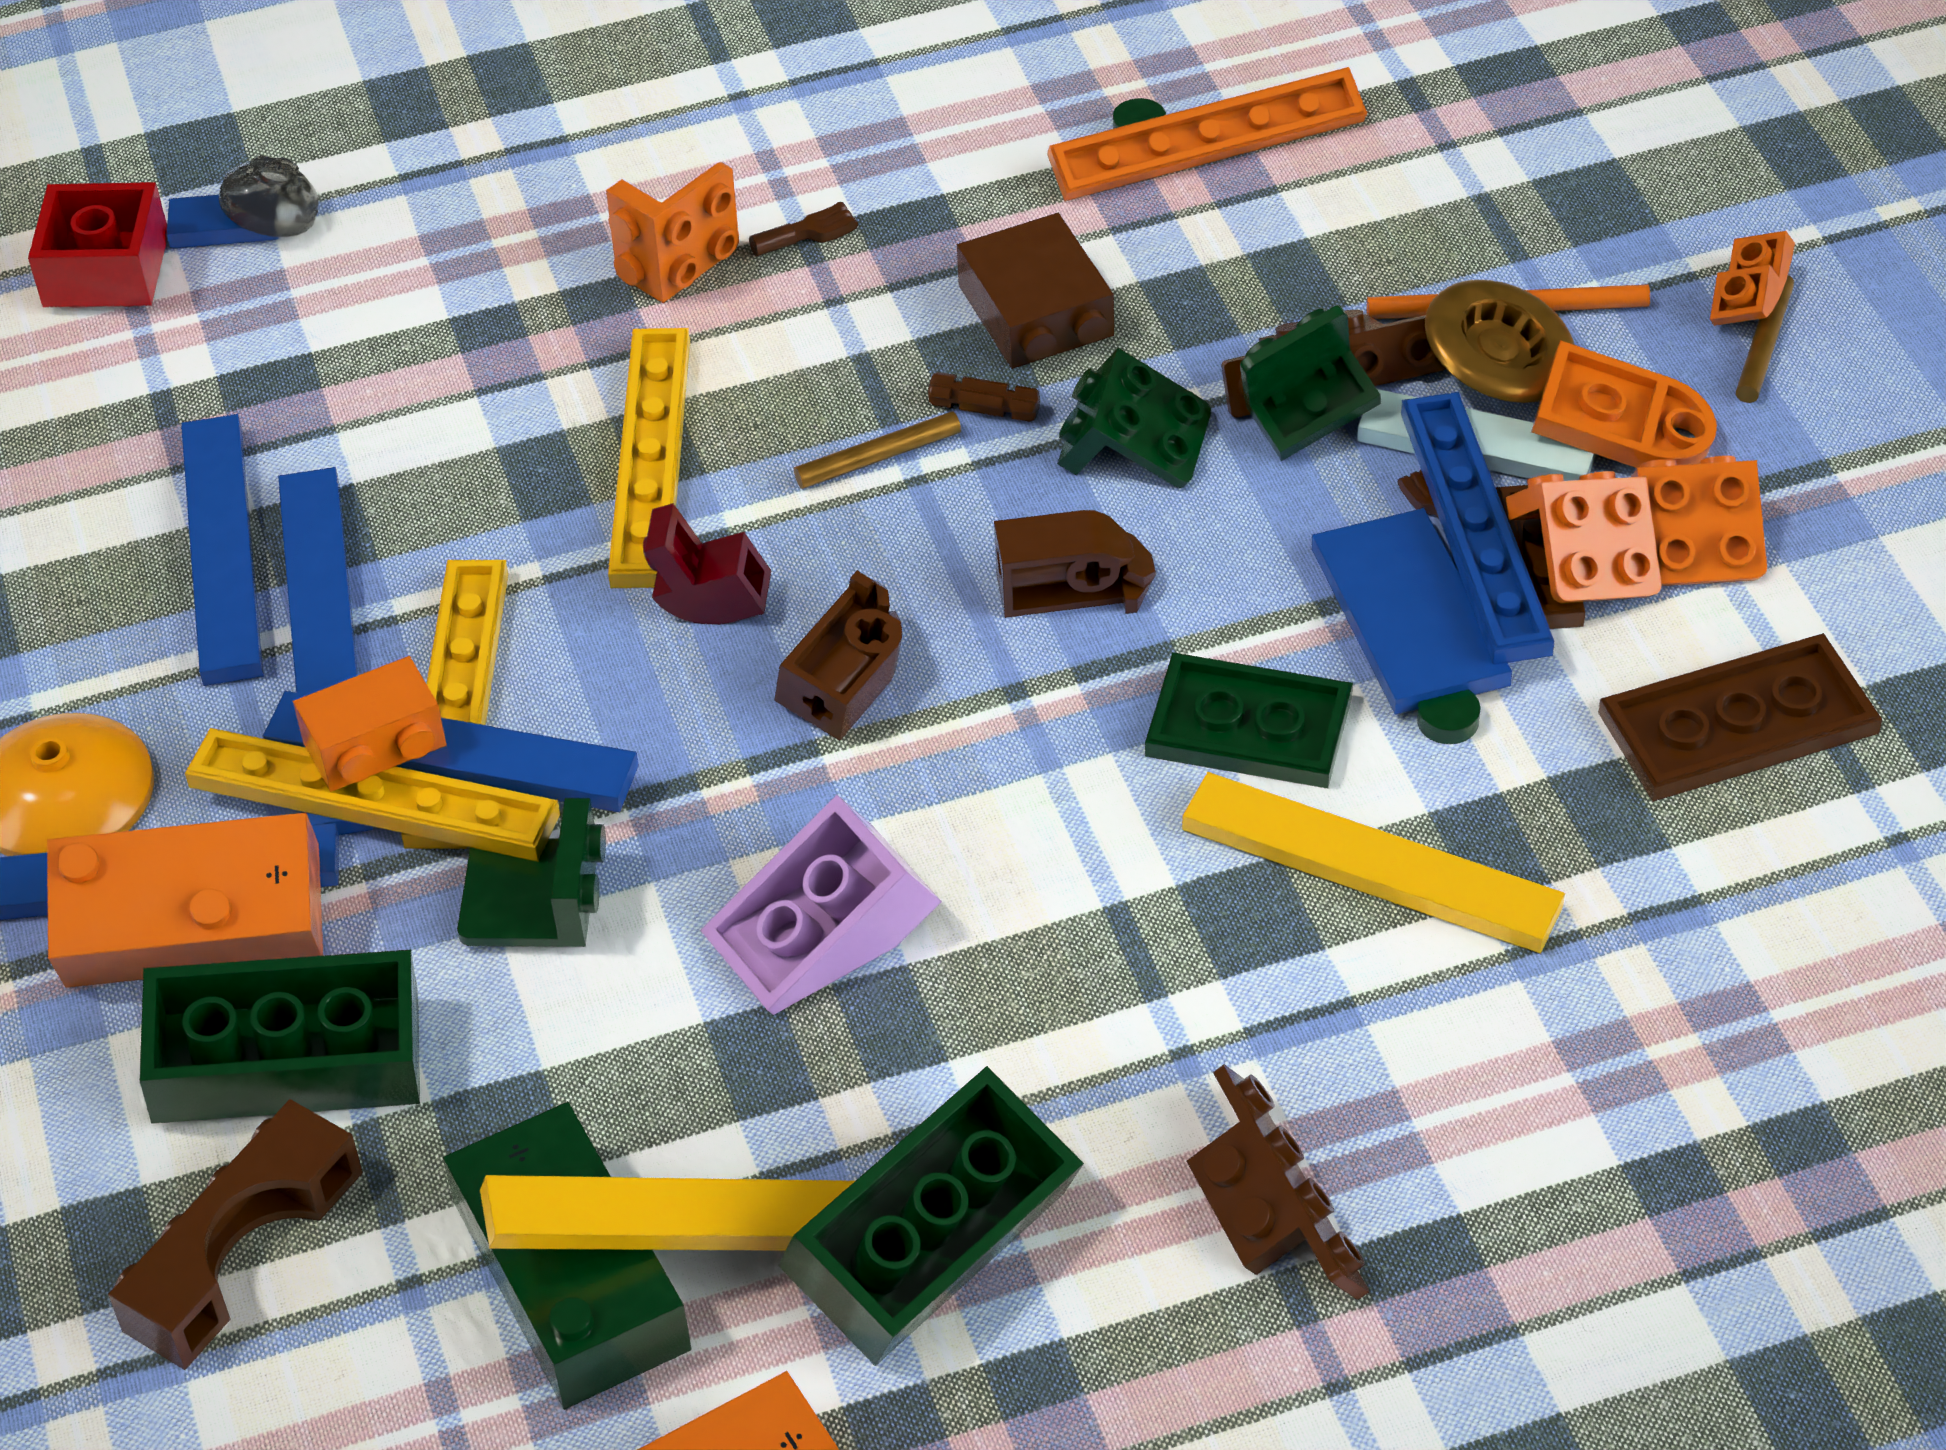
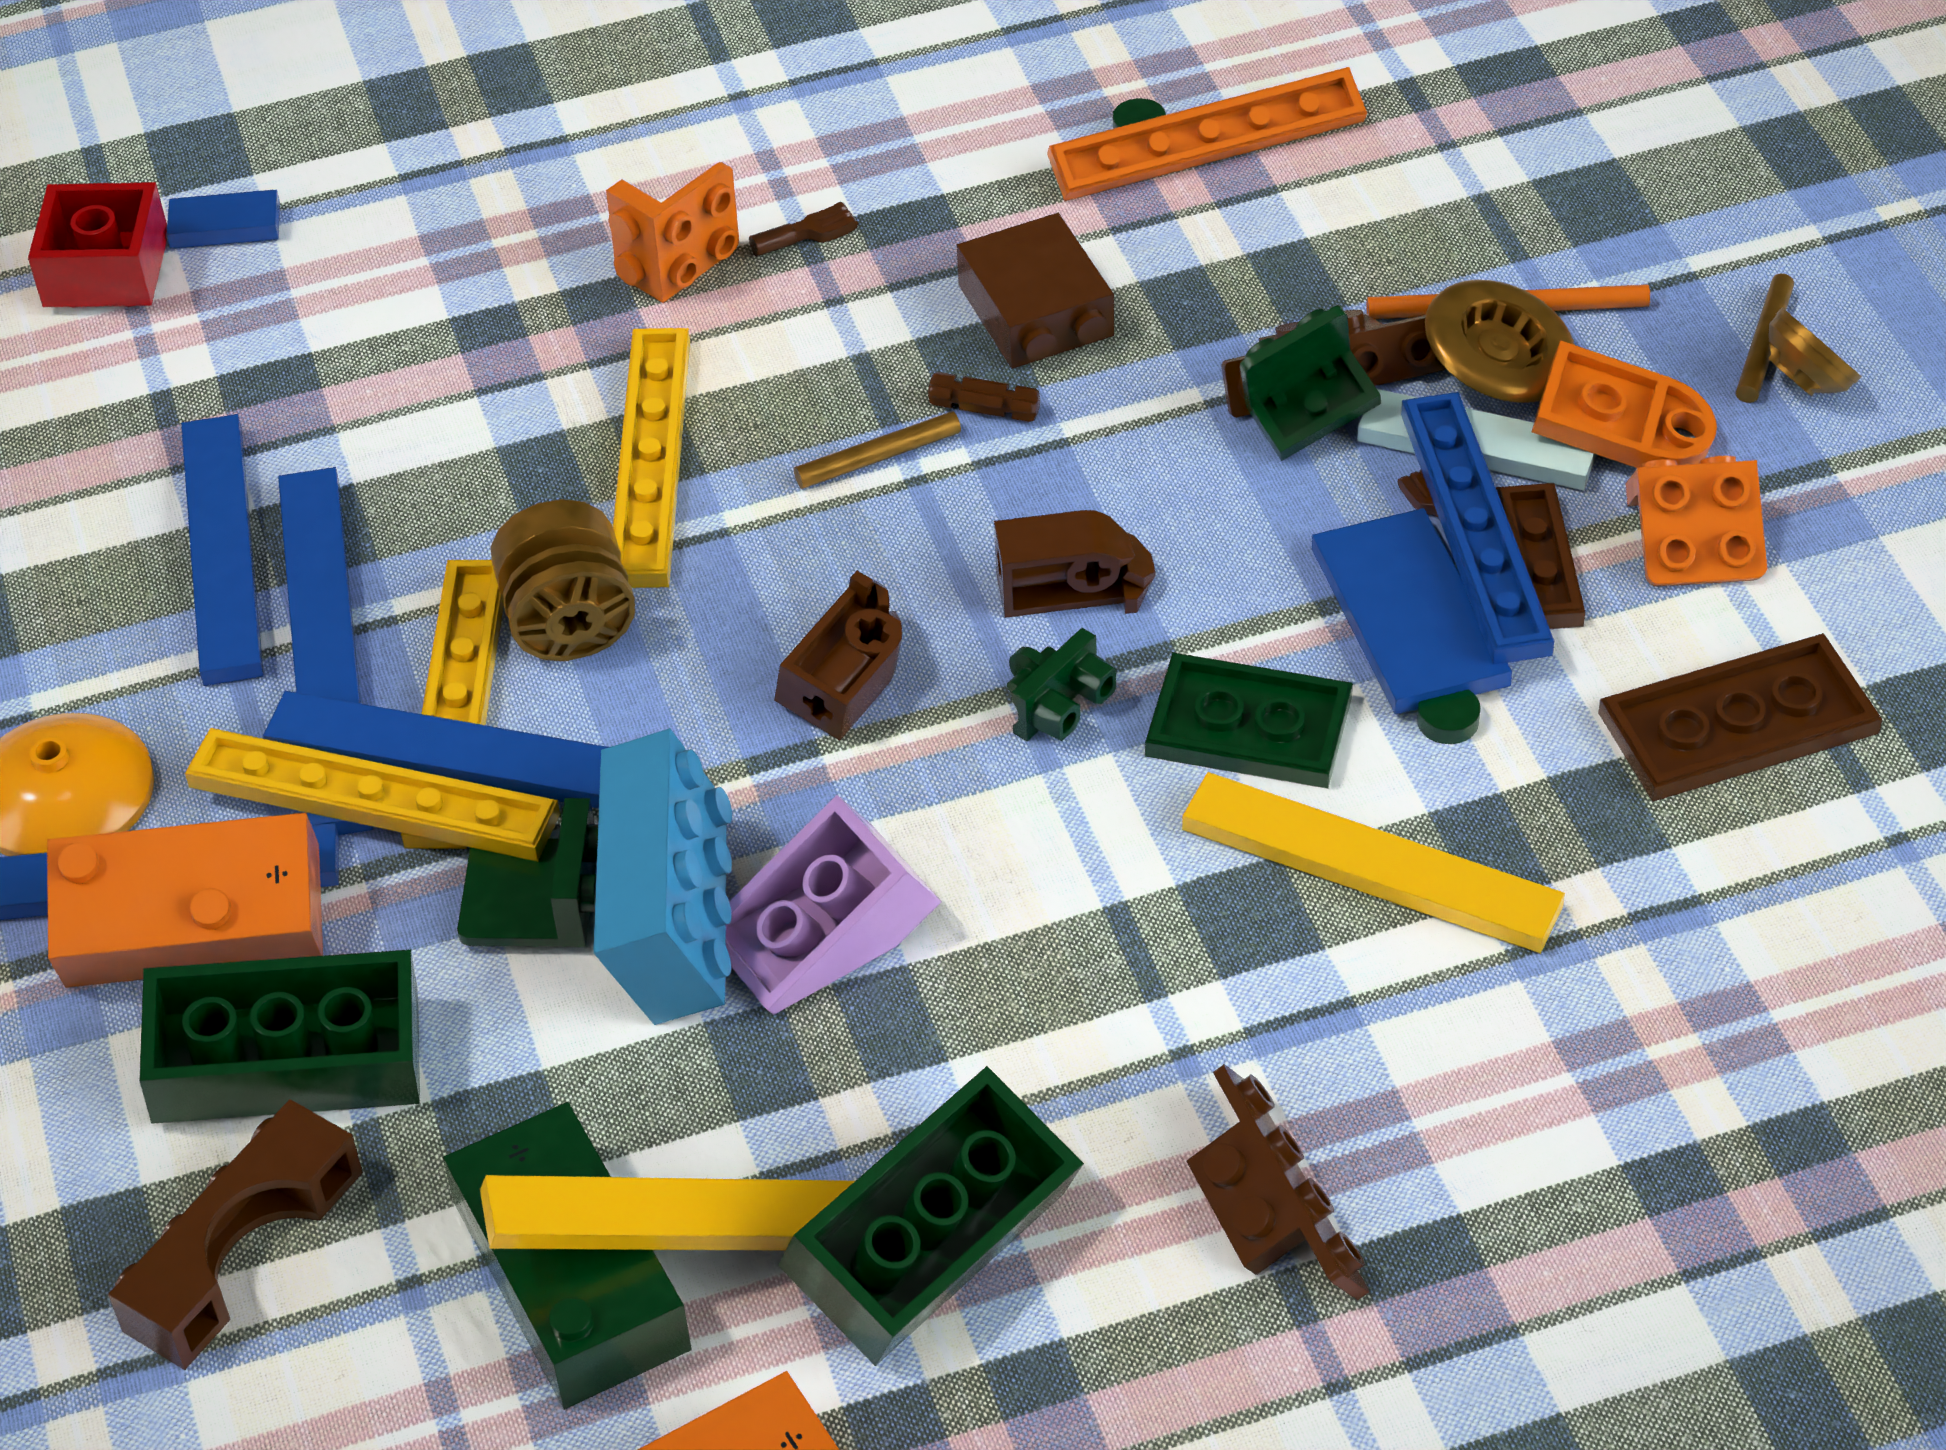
clear smoke piece [218,155,318,237] -> none
orange brick [293,655,447,792] -> none
dark red brick [643,503,772,625] -> none
dark green bracket [1057,348,1211,488] -> none
bracket [1506,471,1662,603] -> none
orange slope [1710,231,1795,326] -> none
none -> pearl gold wheel [491,499,635,661]
none -> dark azure brick [594,728,732,1025]
none -> dark green hips [1007,628,1116,741]
none -> pearl gold piece [1768,307,1862,396]

